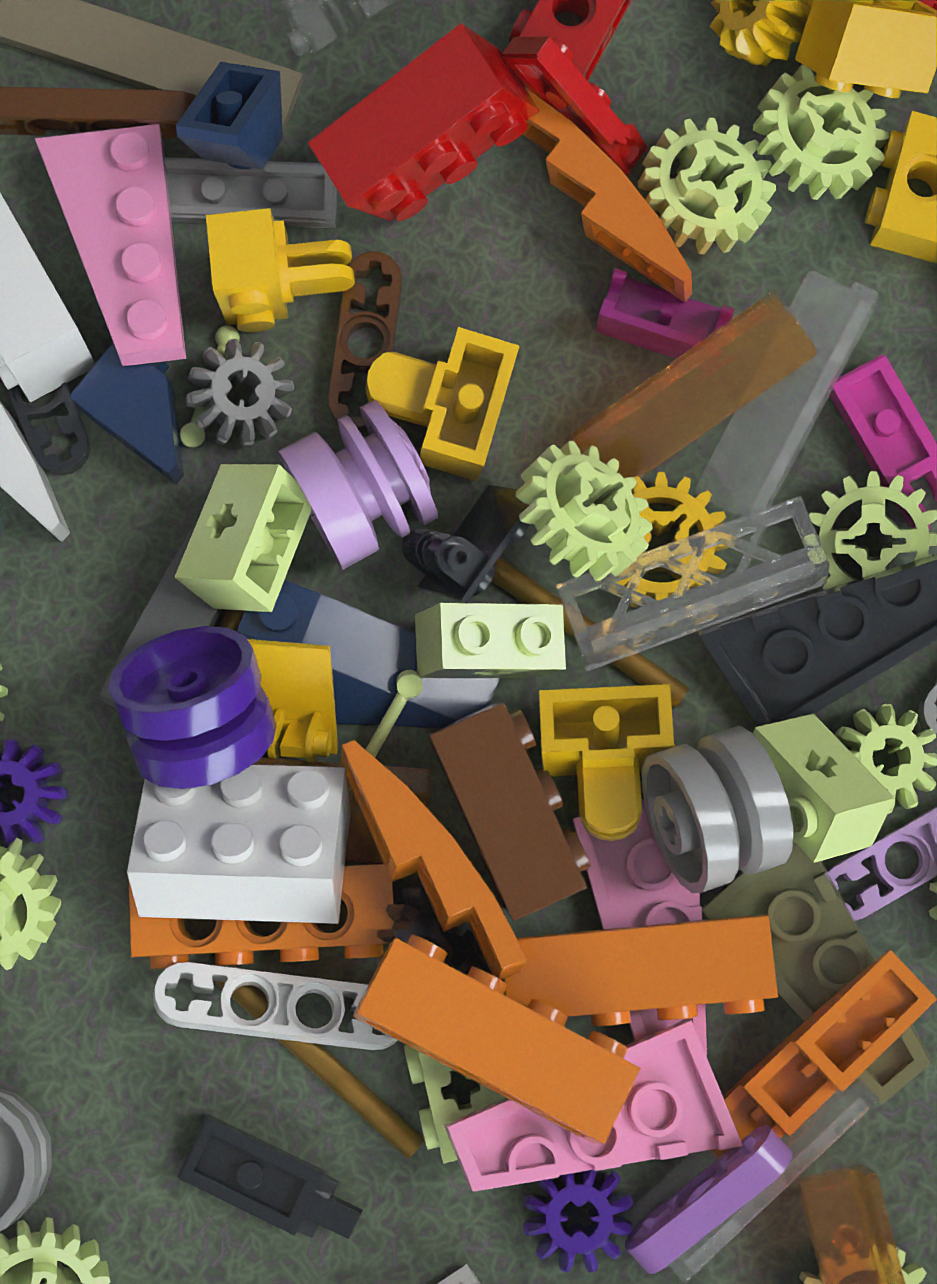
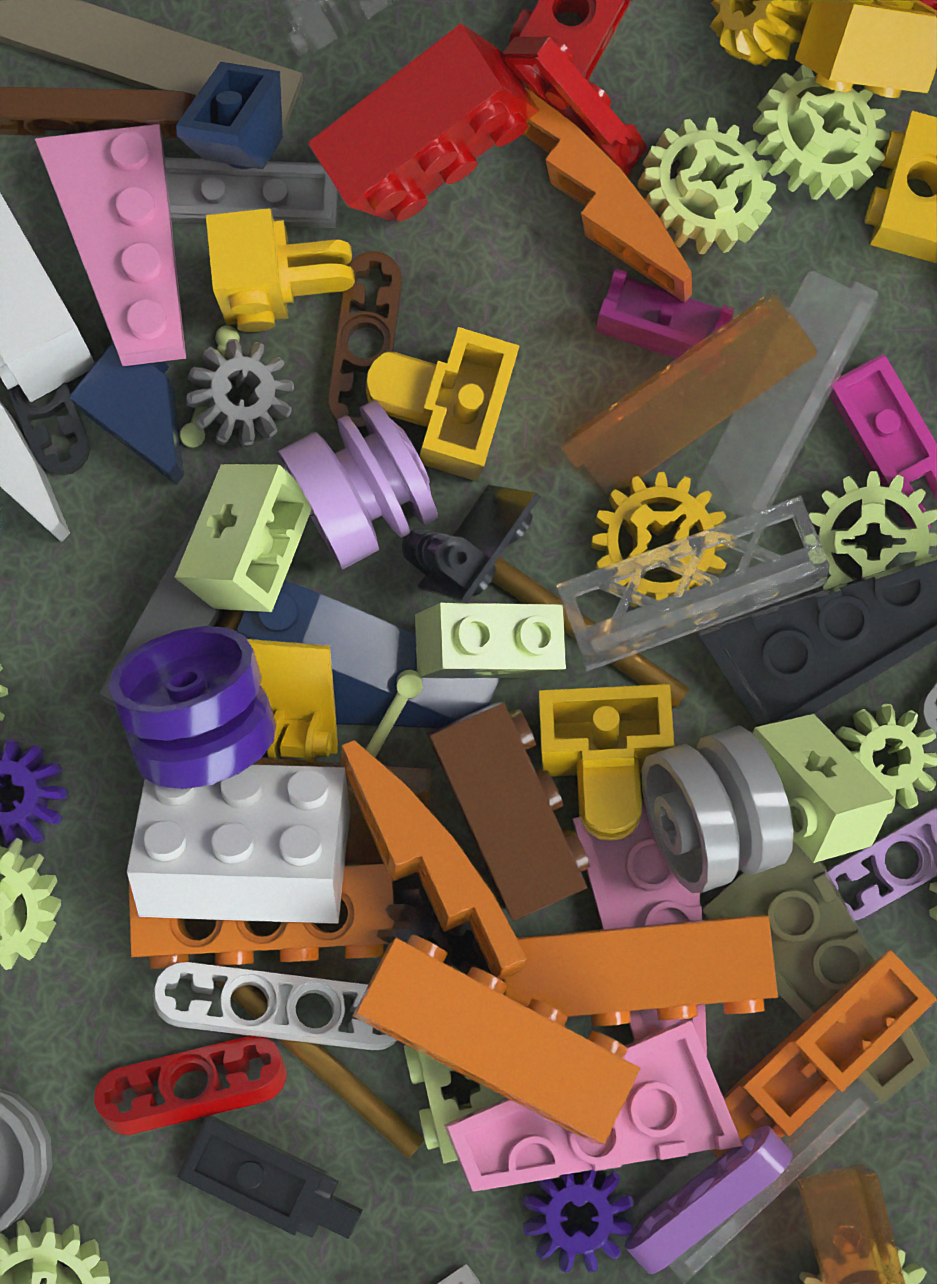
yellowish green gear [516,441,652,581] -> none
none -> red beam [94,1036,287,1135]

